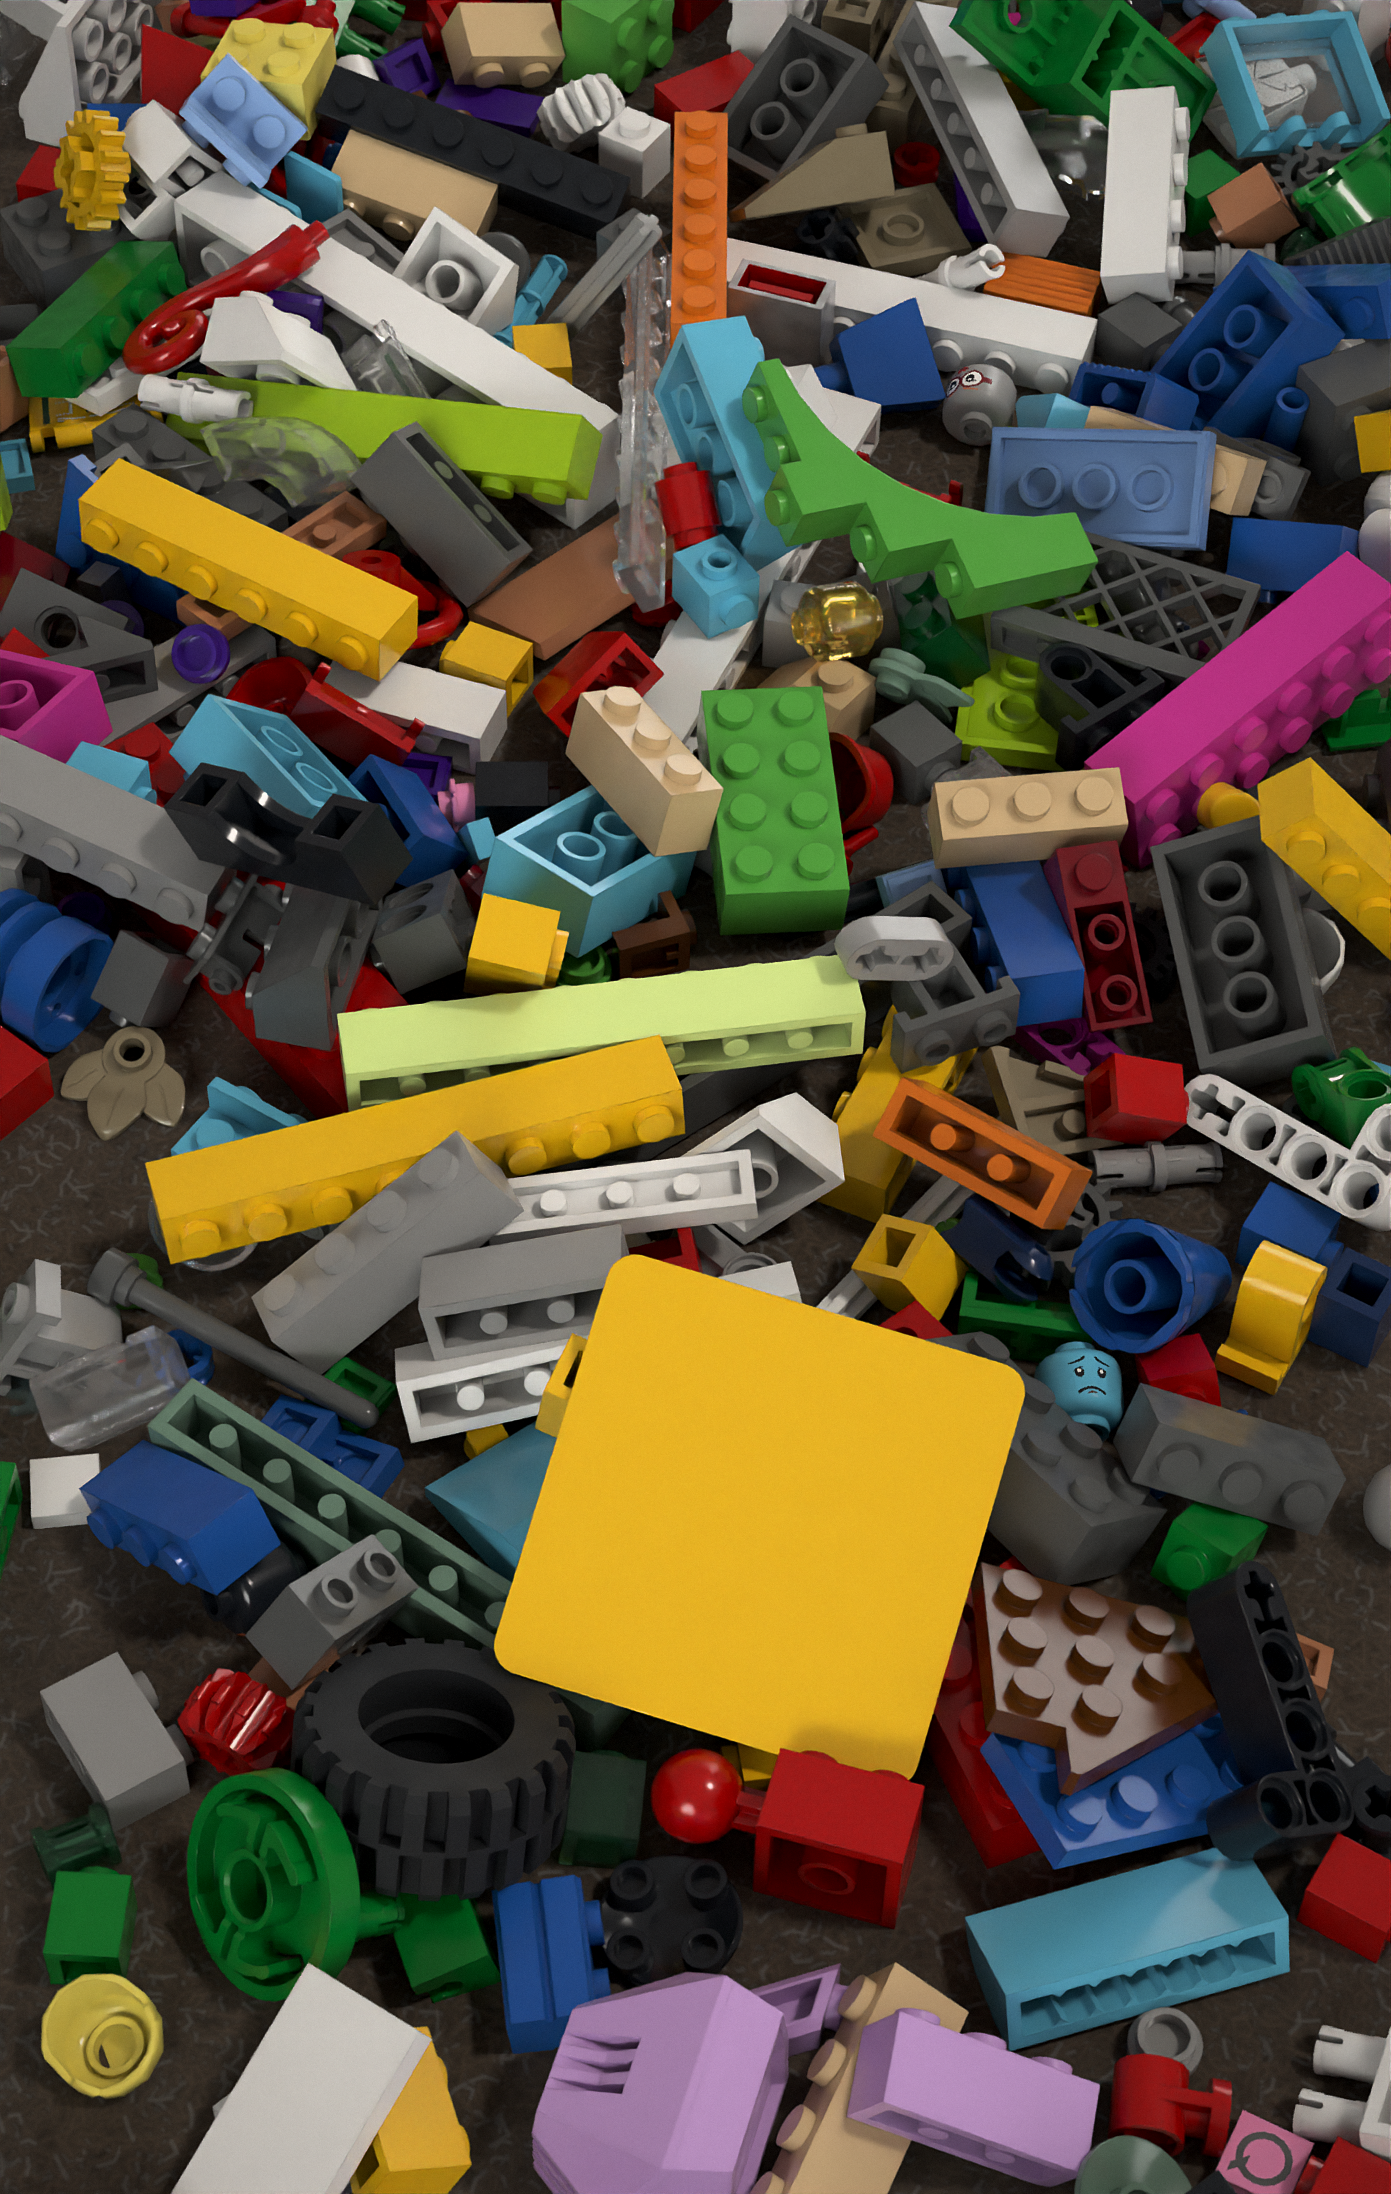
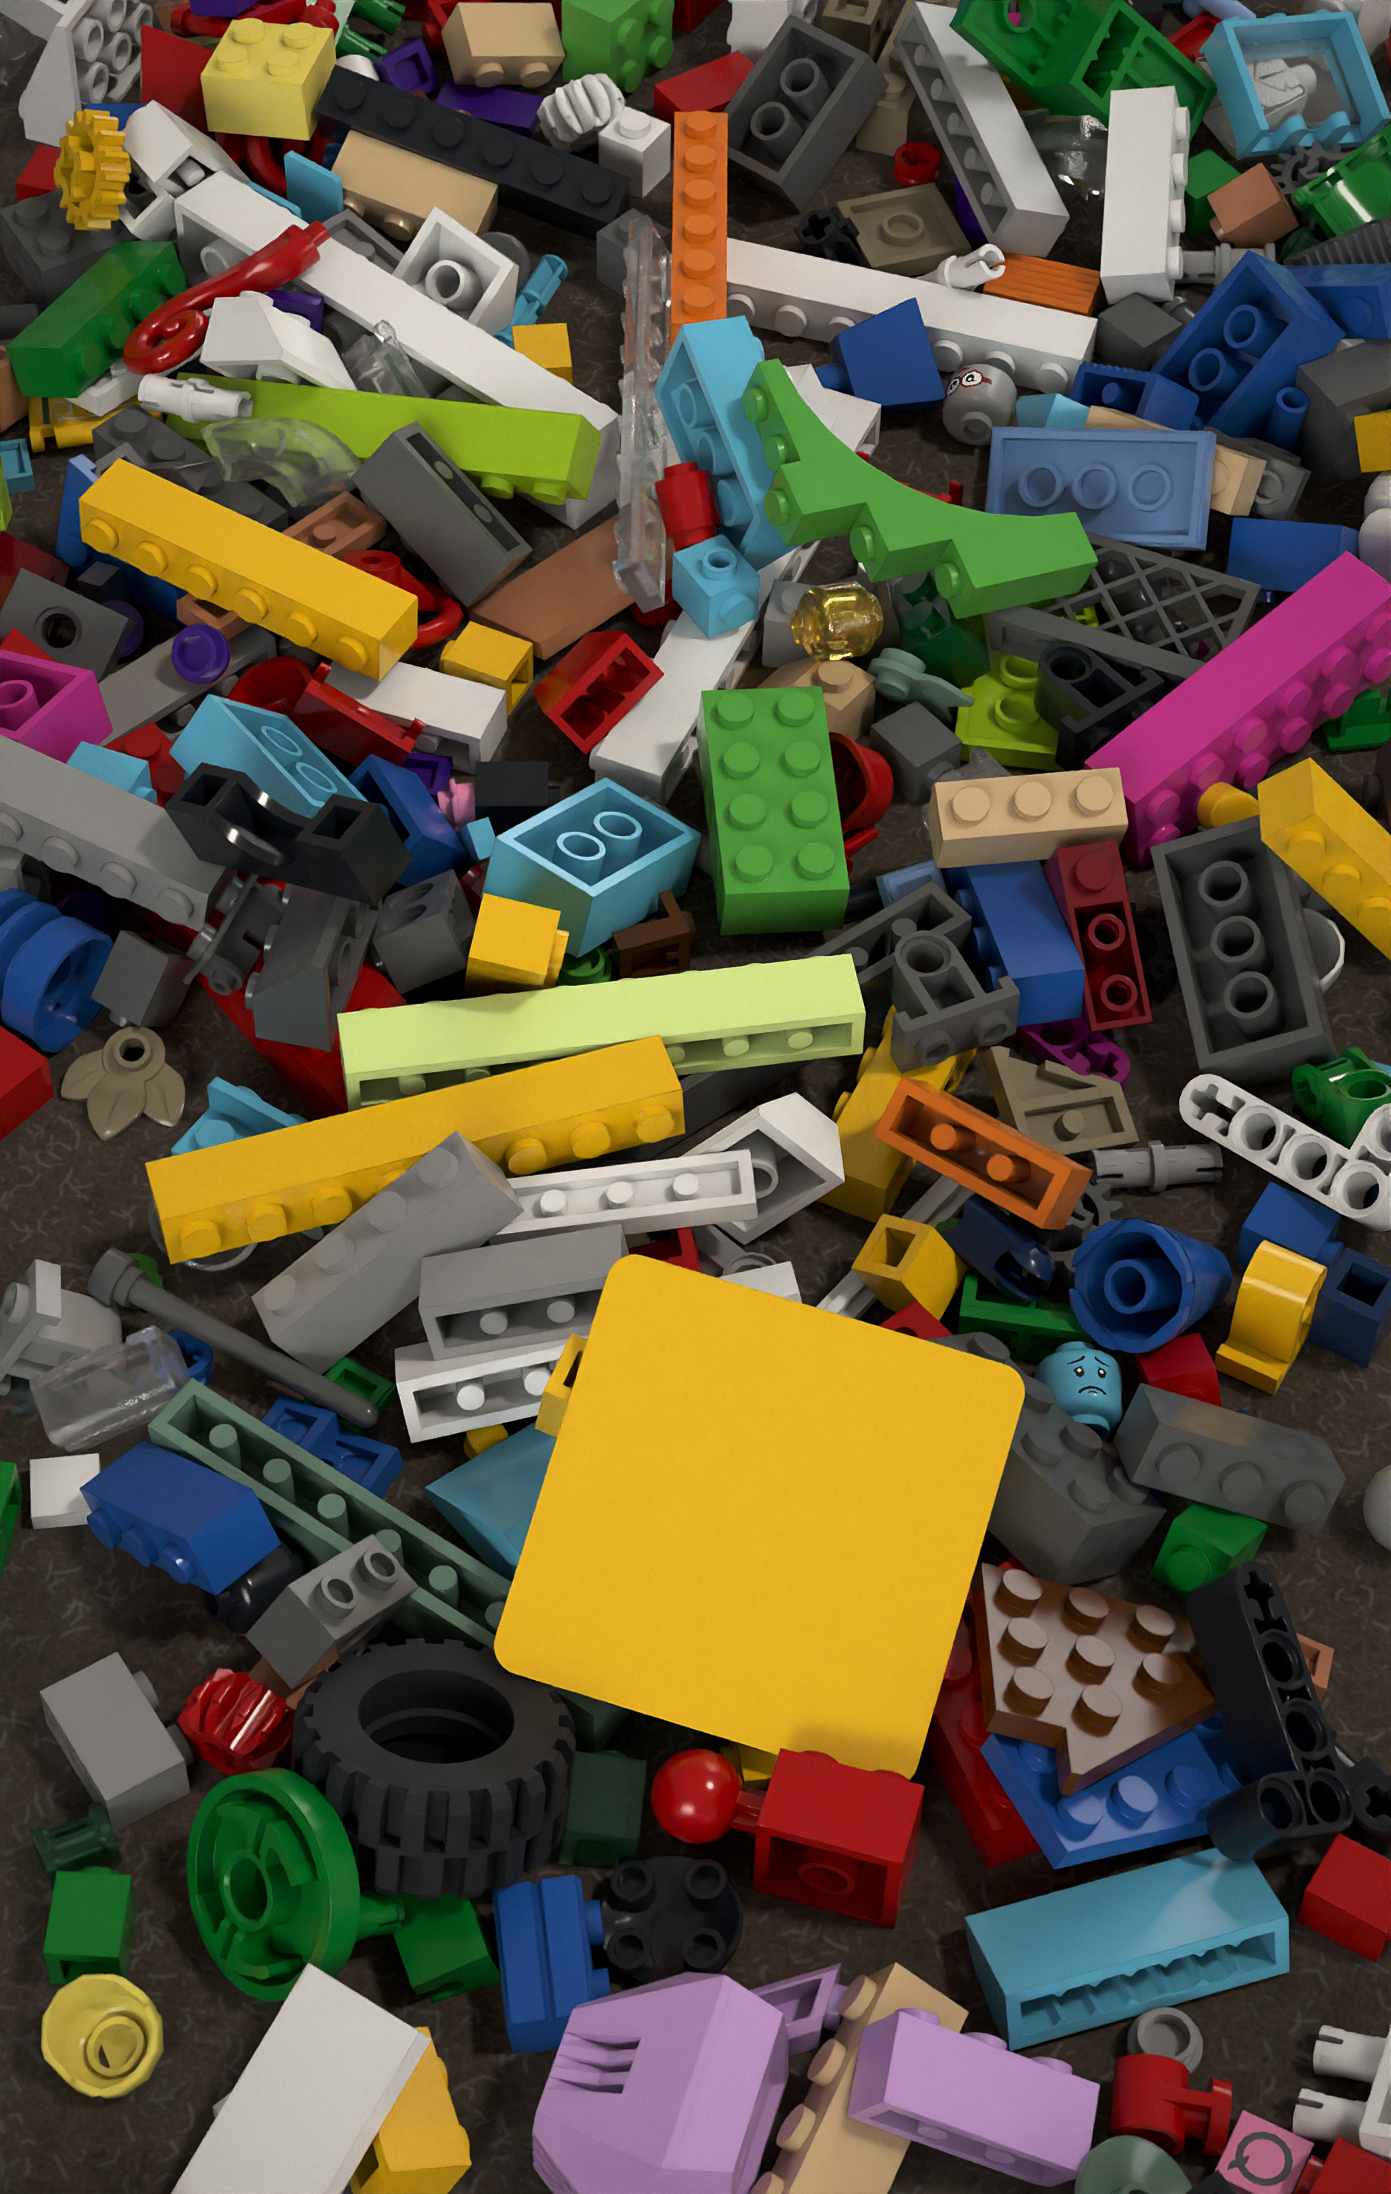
dark grey slope [41,616,158,704] -> none
light blue bracket [179,52,308,189] -> none
light grey axle [543,213,662,343] -> none
tan brick [565,686,724,857] -> none
flat silver piece [727,259,836,368] -> none
dark tan slope [728,124,896,223] -> none
light grey beam [834,916,954,981] -> none
red brick [1083,1053,1189,1146] -> none

